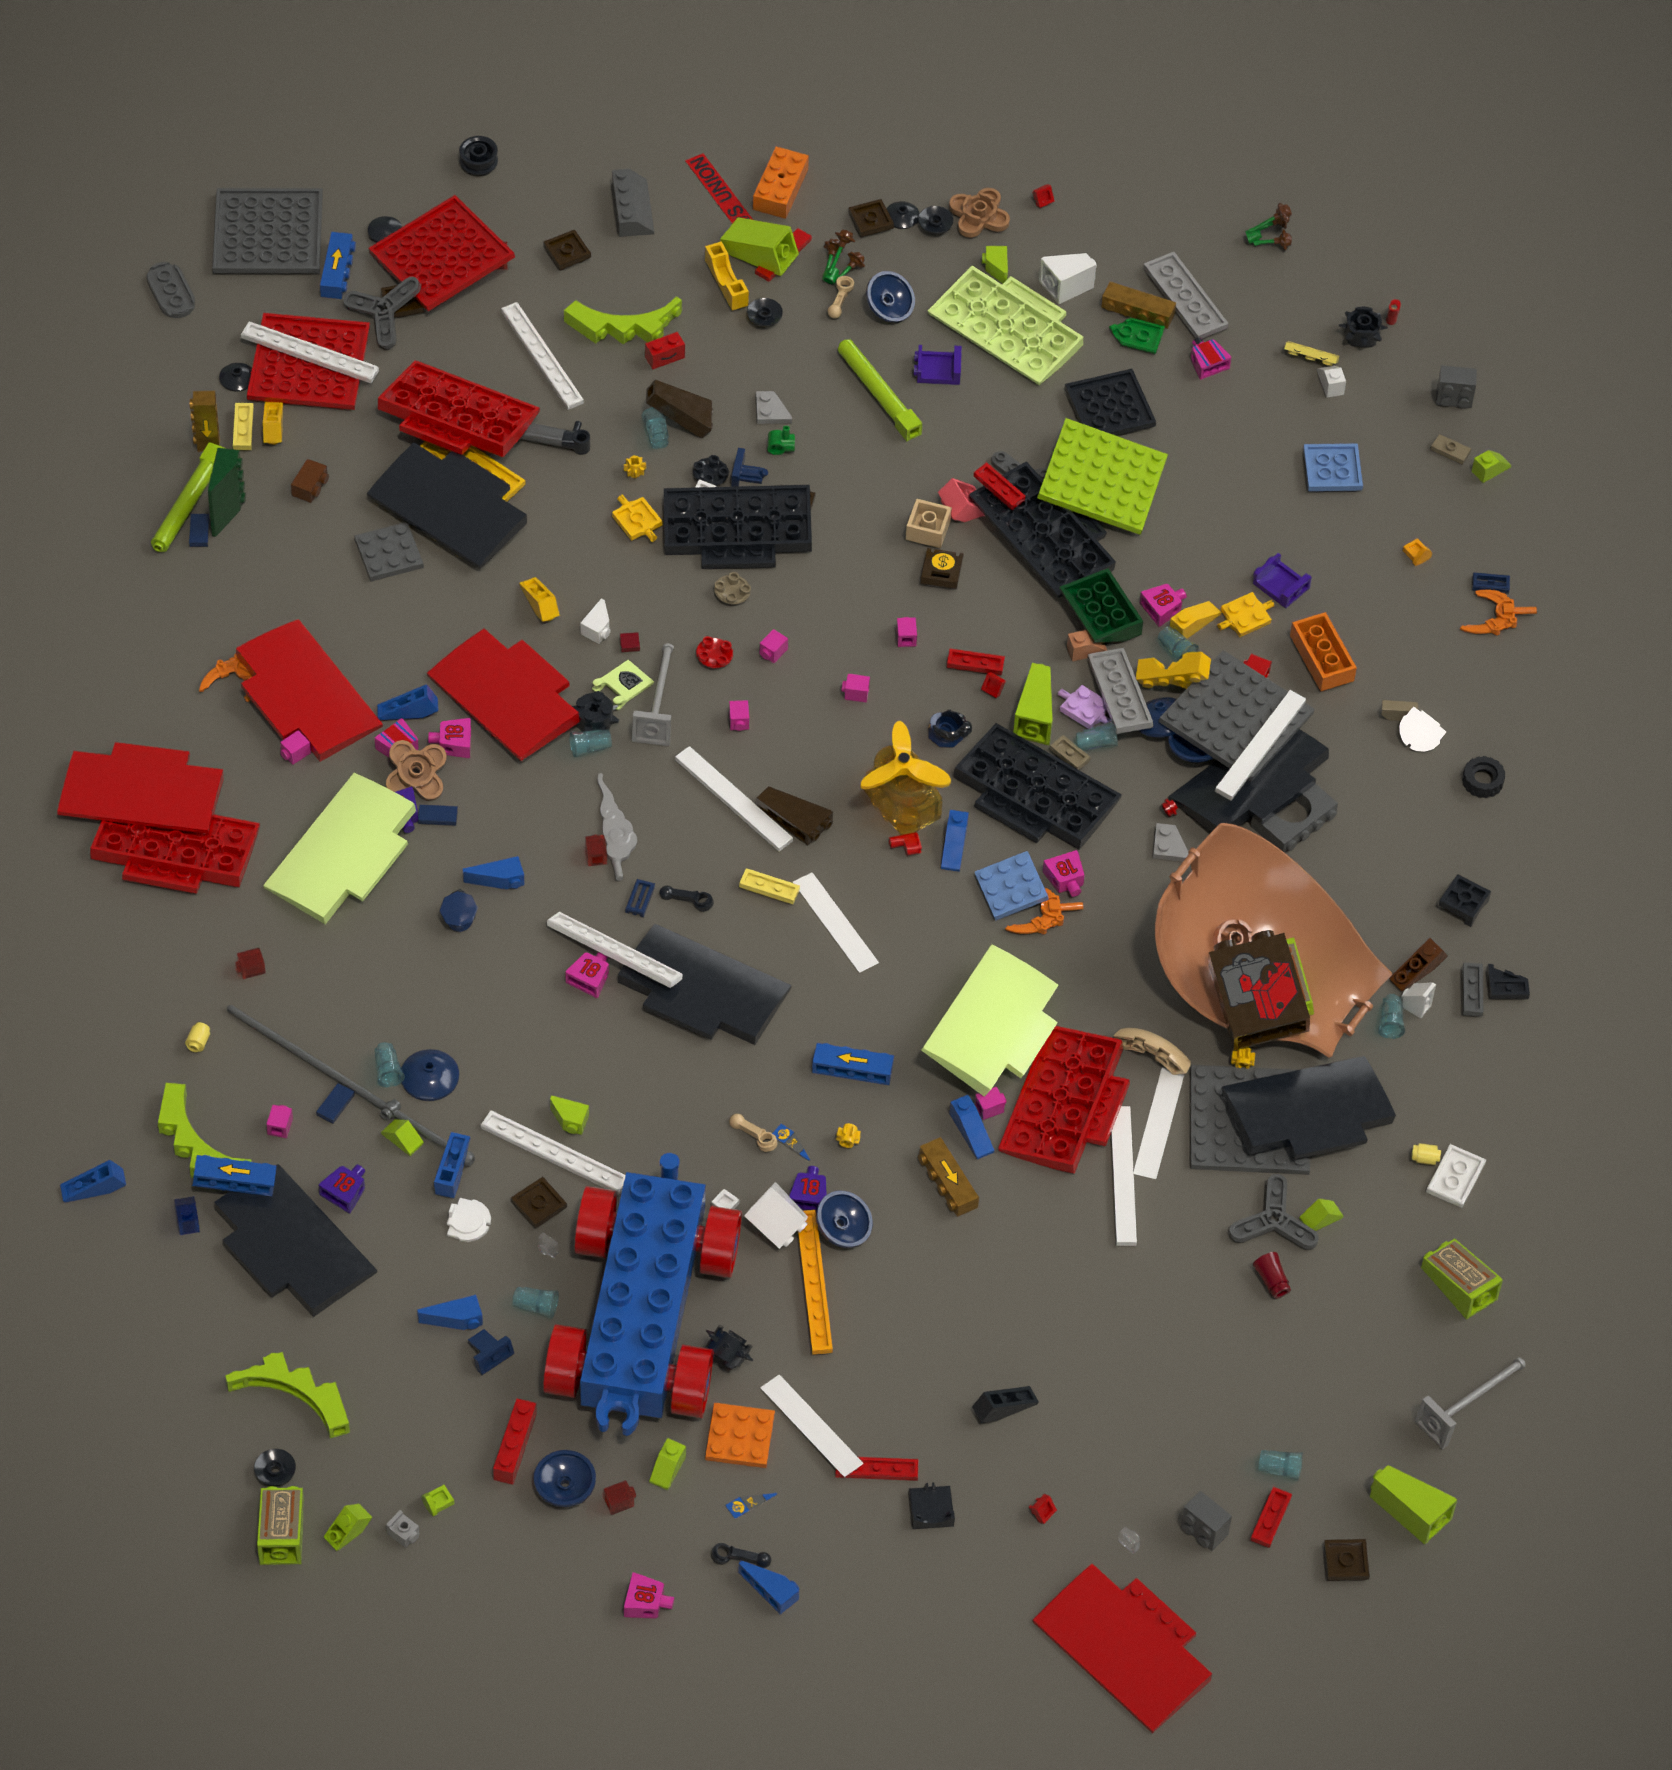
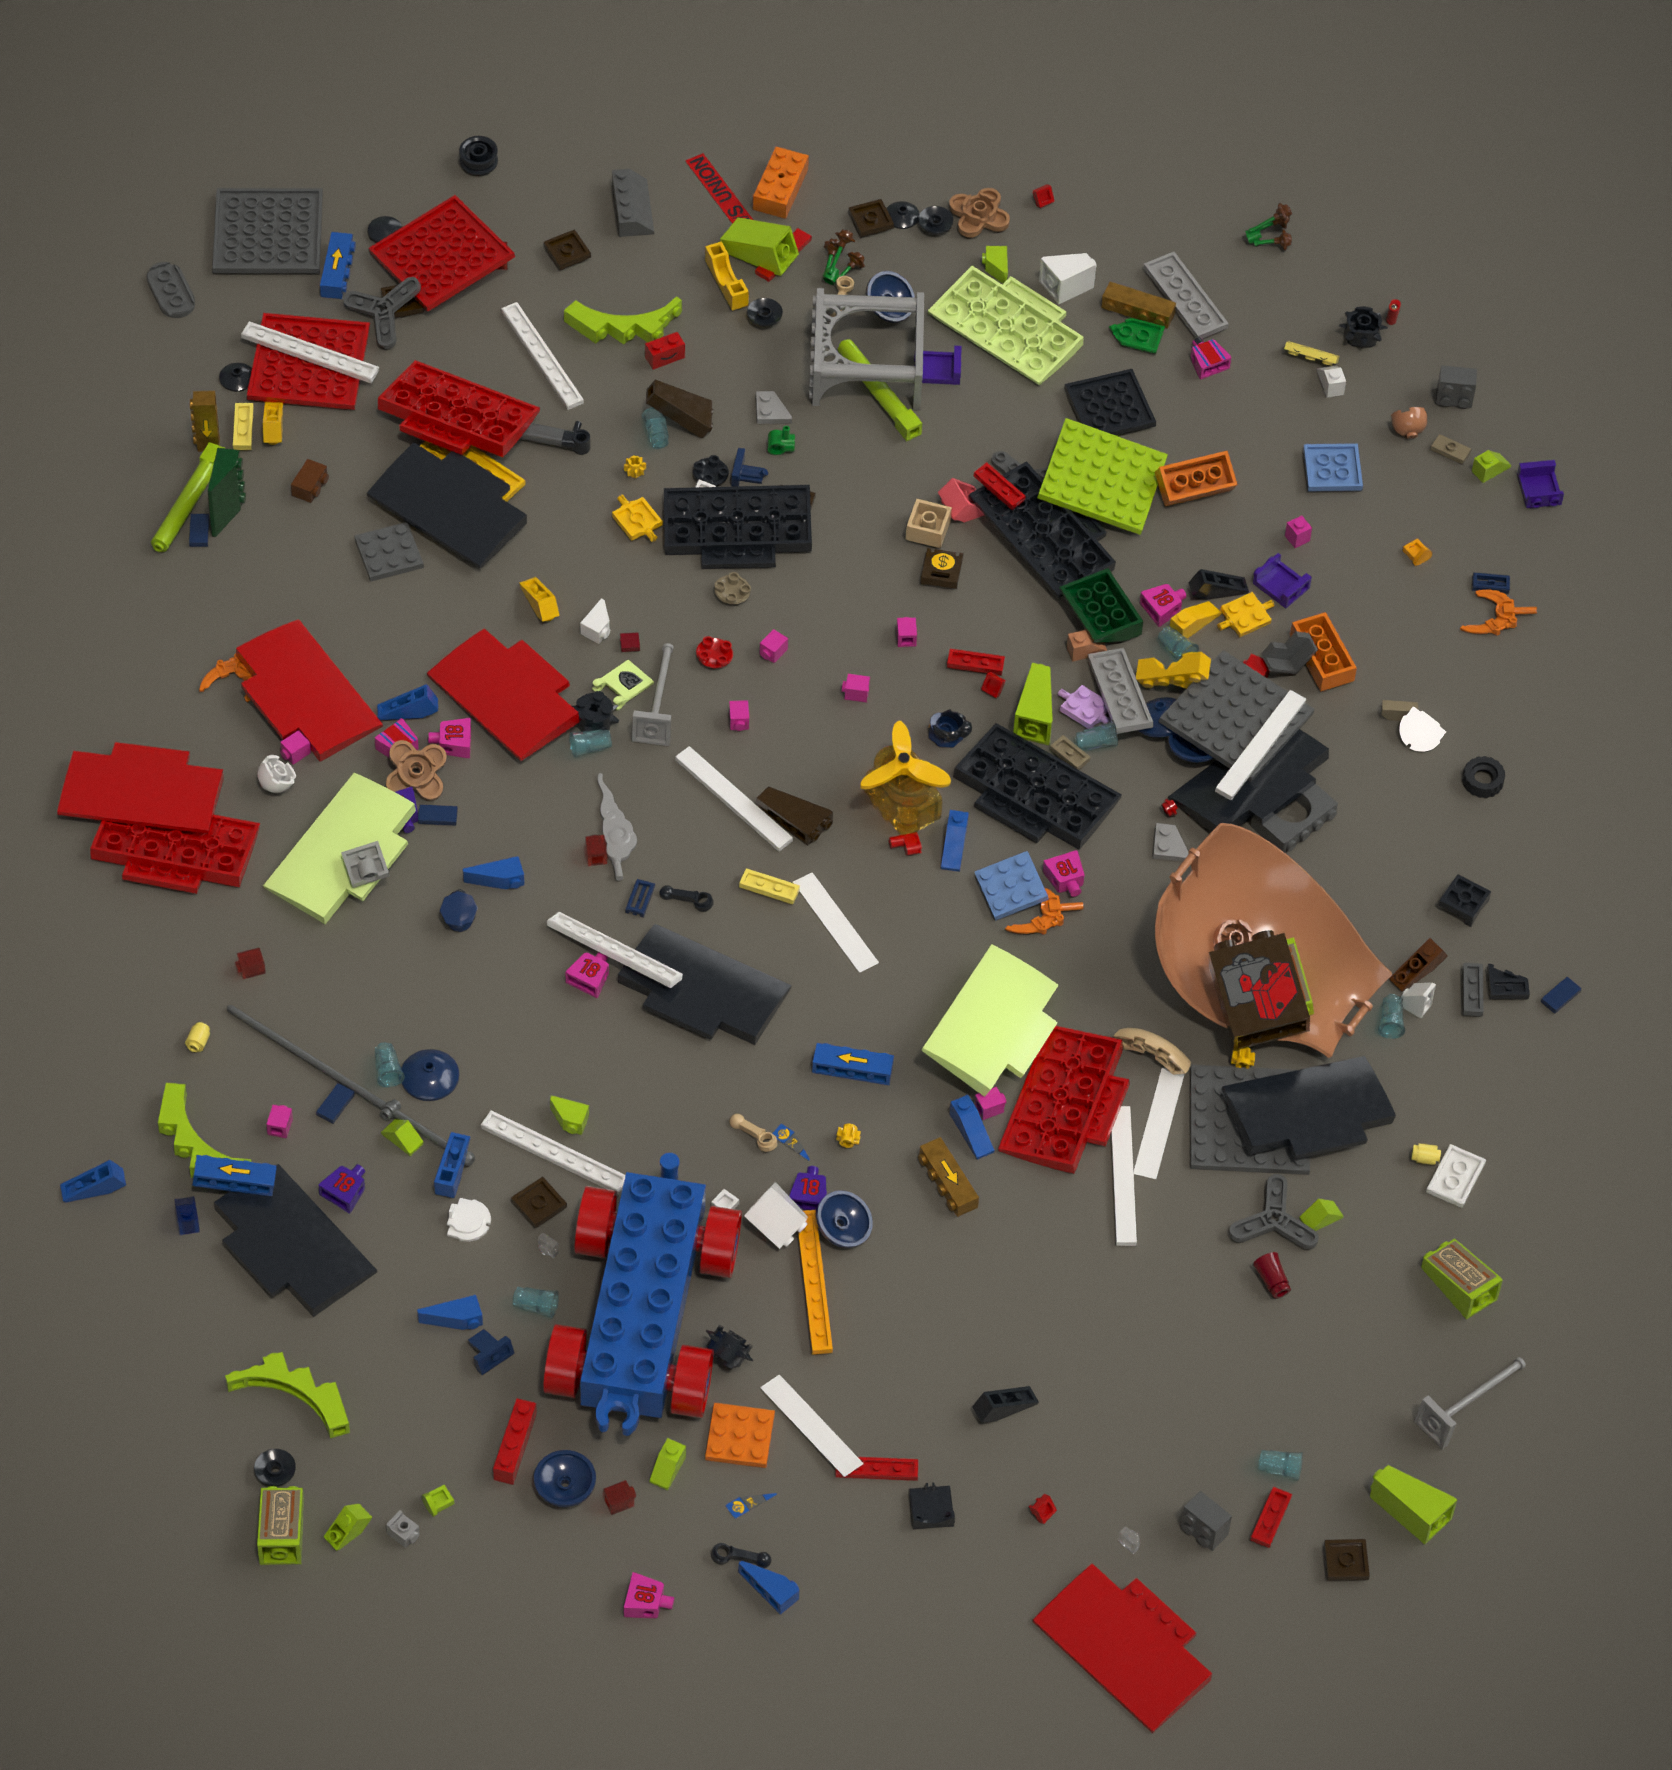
none -> white cylinder [257,755,296,793]
none -> light grey plate [341,841,390,888]
none -> light grey arch [809,288,924,410]
none -> orange brick [1154,451,1238,507]
none -> black slope [1188,569,1249,599]
none -> dark grey panel [1261,631,1317,674]
none -> dark pink brick [1285,515,1312,548]
none -> nougat cylinder [1391,407,1427,439]
none -> dark purple panel [1517,460,1564,508]
none -> dark blue tile [1541,977,1582,1014]

